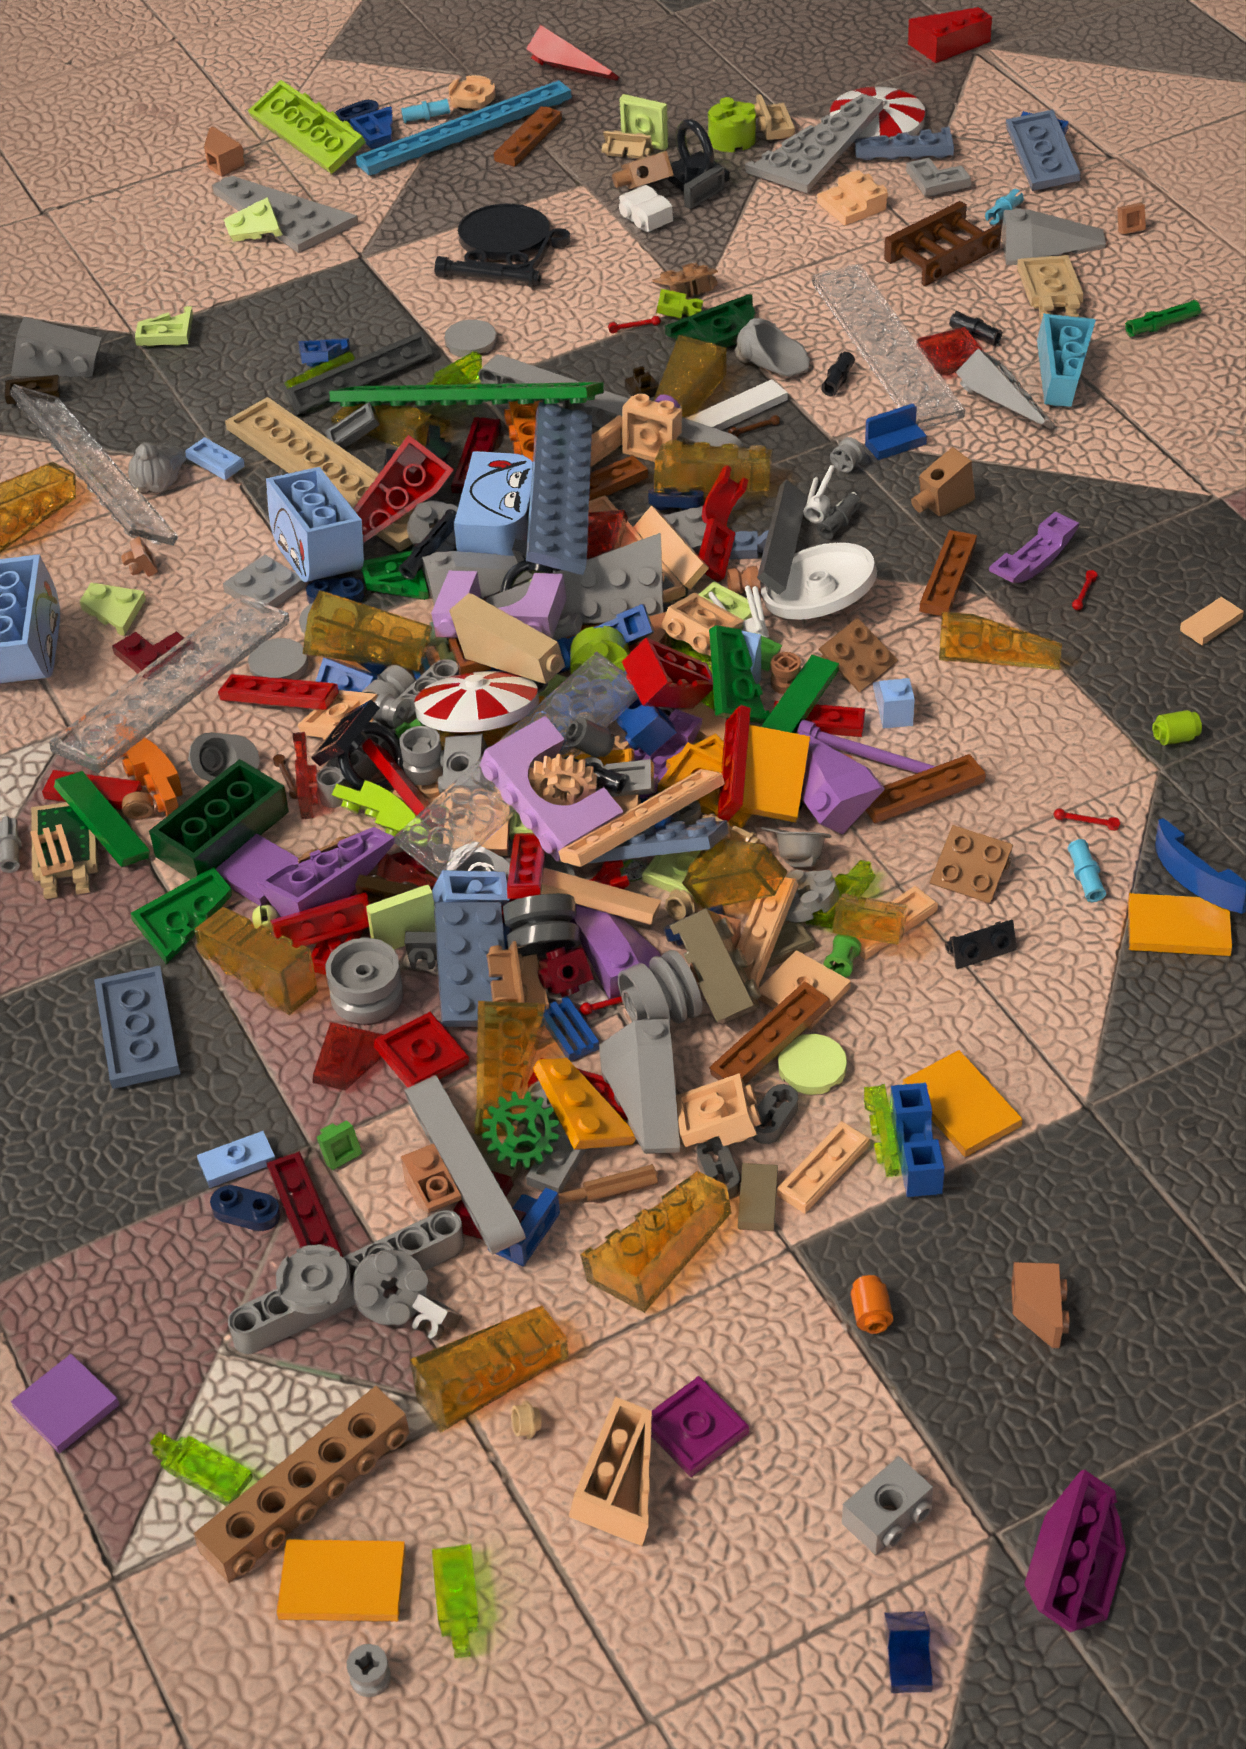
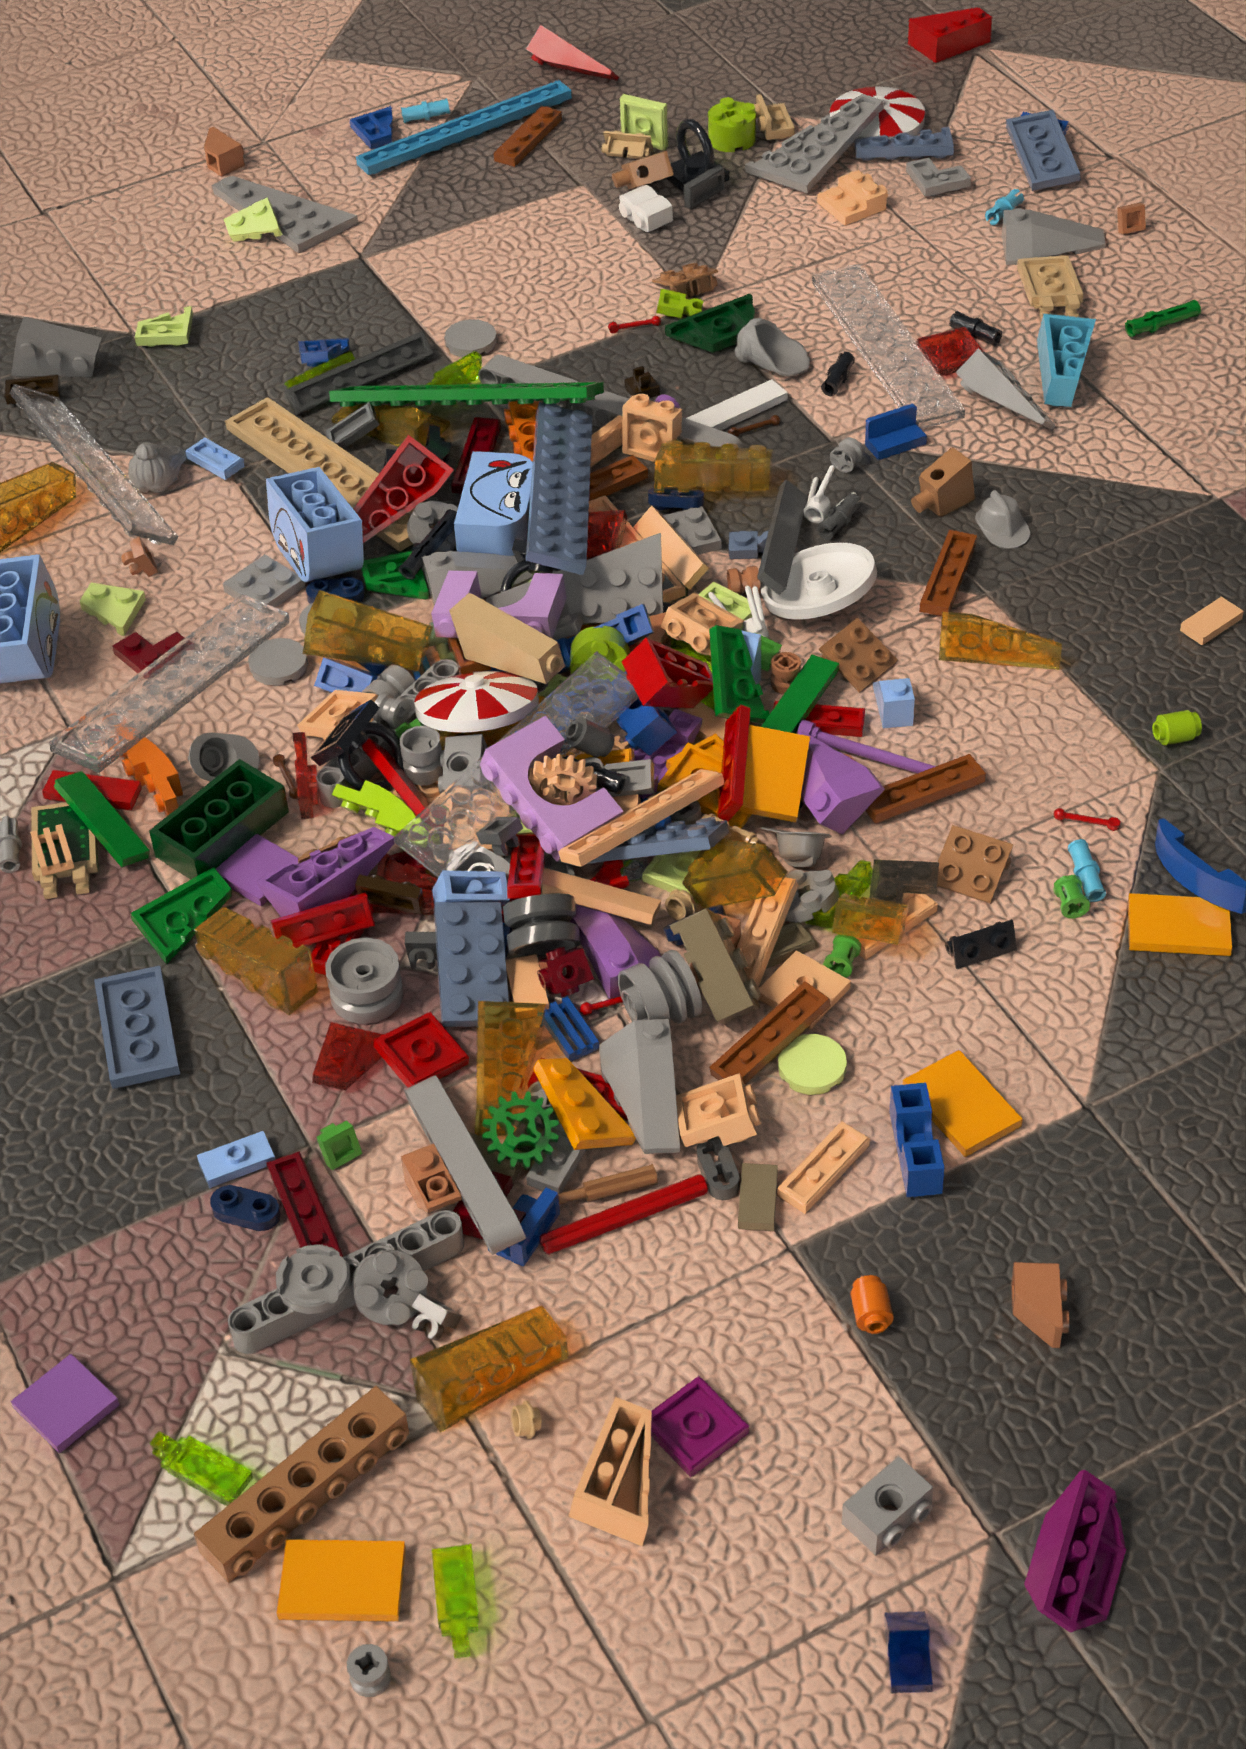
medium nougat tile [122,792,154,820] -> none
red tile [218,674,339,710] -> none
lime plate [248,80,366,174] -> none
yellowish green hinge [252,905,278,933] -> none
dark blue plate [335,100,379,124] -> none
yellowish green tile [366,885,435,949] -> none
black piece [434,204,570,288] -> none
light nougat plate [448,75,496,111] -> none
medium nougat hinge [486,941,528,1017] -> none
clear yellow wedge [580,1171,732,1313] -> none
clear yellow wedge [653,335,727,418] -> none
red piece [699,465,749,583] -> none
dark grey beam [752,1084,798,1144] -> none
clear neon green hinge [864,1084,900,1177] -> none
reddish brown fence [884,201,1002,286] -> none
medium lavender slope [989,512,1079,583] -> none
red hinge [1072,570,1098,610] -> none
none -> dark grey tile [476,817,523,856]
none -> red axle [539,1174,708,1255]
none -> clear smoke plate [869,859,939,916]
none -> light grey piece [975,490,1030,549]
none -> bright green bush [1053,875,1090,918]

